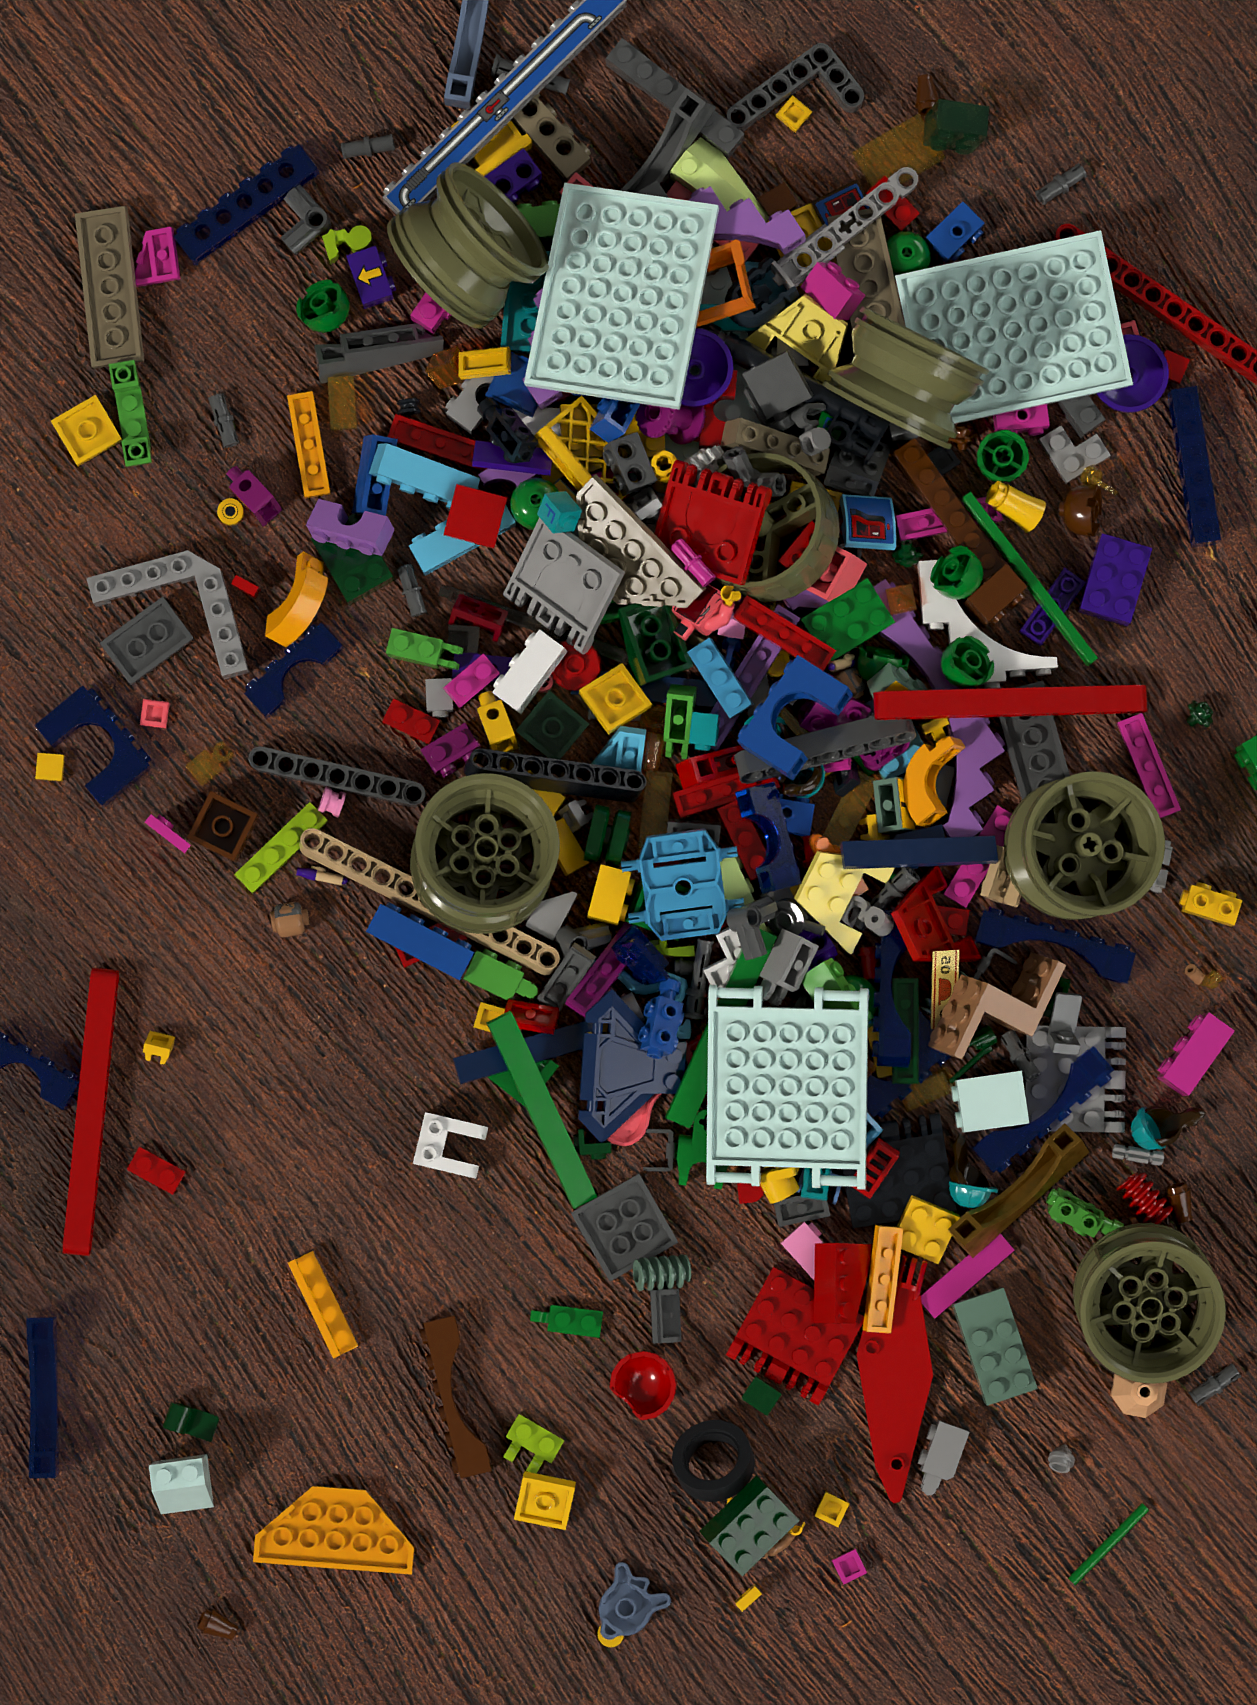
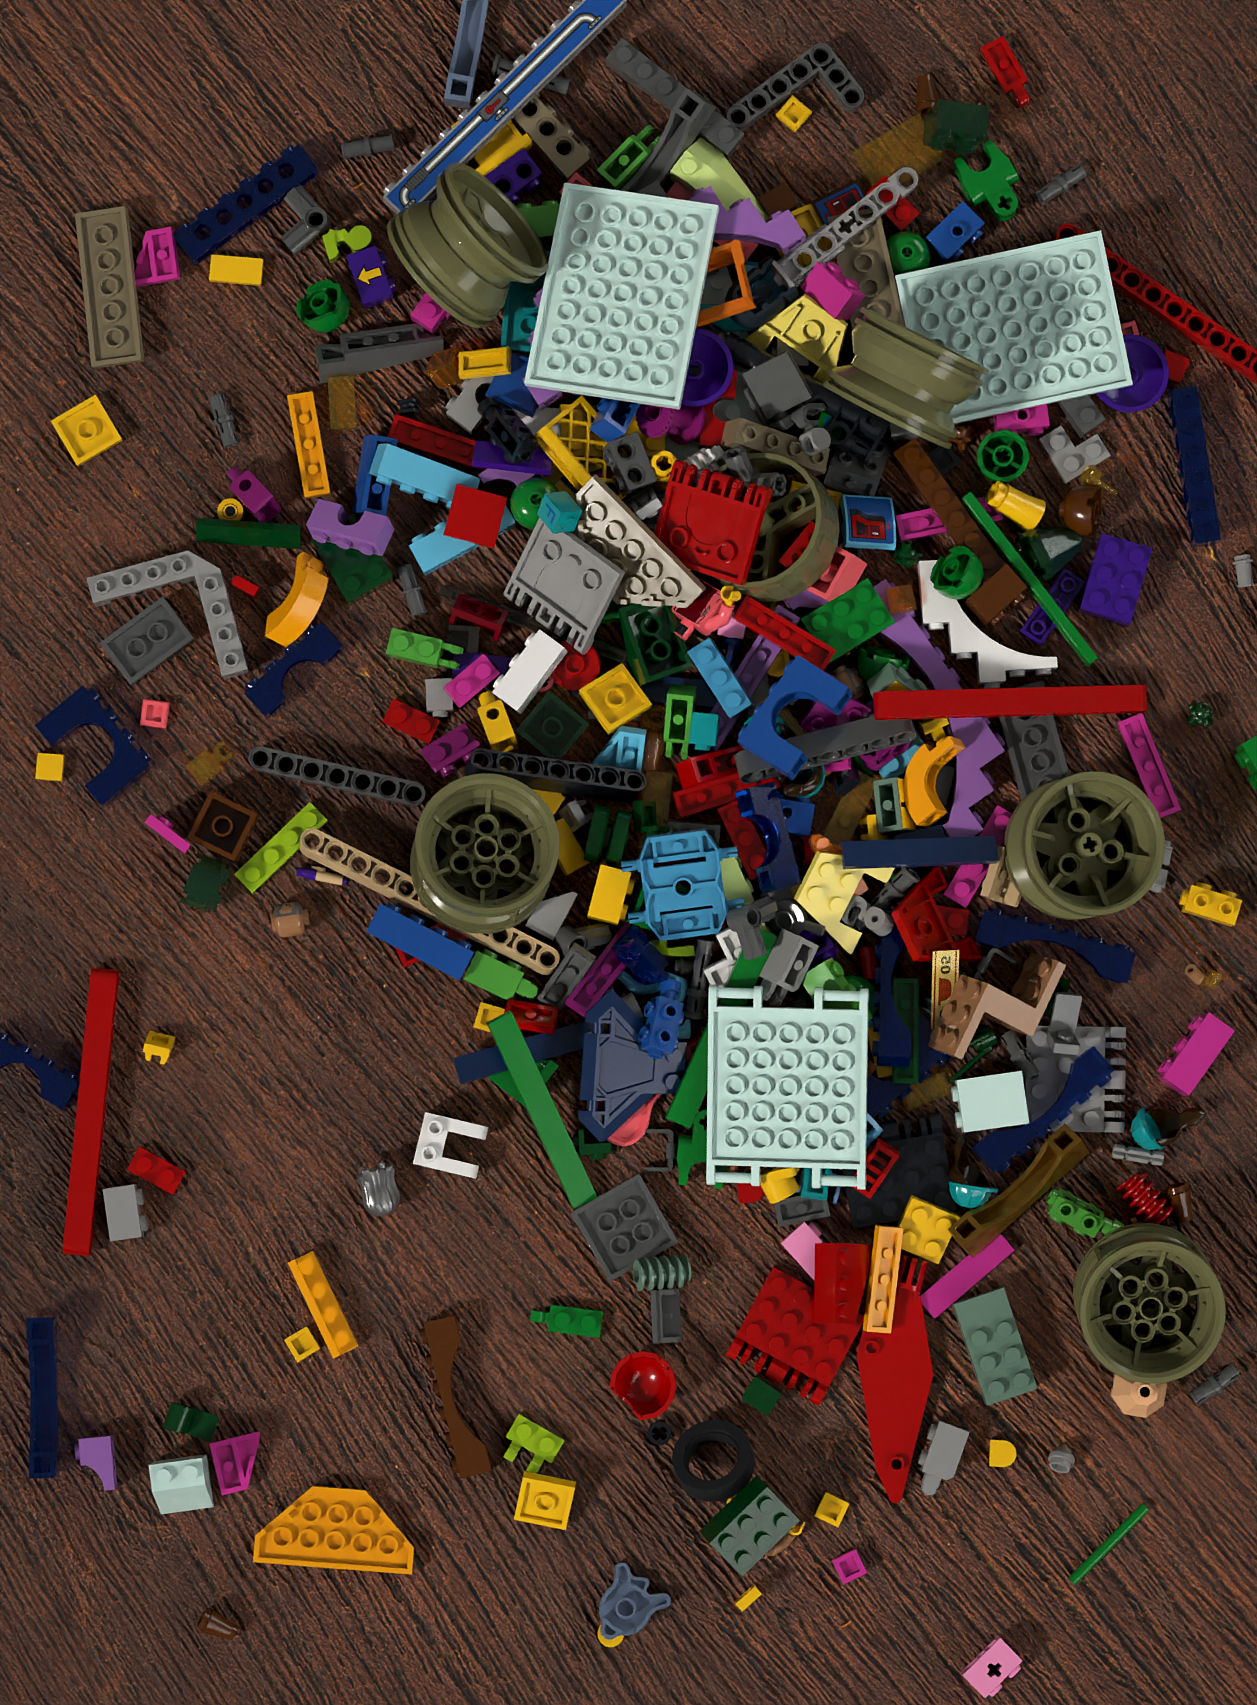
bright green slope [109,360,152,467] -> none
bright pink wheel [318,786,346,818] -> none
dark pink axle [671,539,716,587] -> none
tan piece [828,654,857,672] -> none
green cylinder [941,636,994,689] -> none
none -> medium lavender arch [75,1435,117,1490]
none -> light grey brick [103,1184,148,1242]
none -> clear green brick [179,853,231,913]
none -> dark green tile [196,518,301,549]
none -> yellow tile [209,254,264,286]
none -> dark pink wing [209,1431,261,1495]
none -> yellow tile [284,1326,321,1363]
none -> flat silver piece [356,1161,400,1216]
none -> bright green hinge [597,125,661,191]
none -> dark green bracket [632,800,670,838]
none -> black bush [647,1421,671,1445]
none -> green piece [953,140,1019,222]
none -> bright pink brick [960,1636,1022,1698]
none -> red plate [980,36,1030,108]
none -> yellow tile [989,1439,1016,1467]
none -> clear green cone [1015,527,1083,584]
none -> light grey pin [1232,554,1254,588]

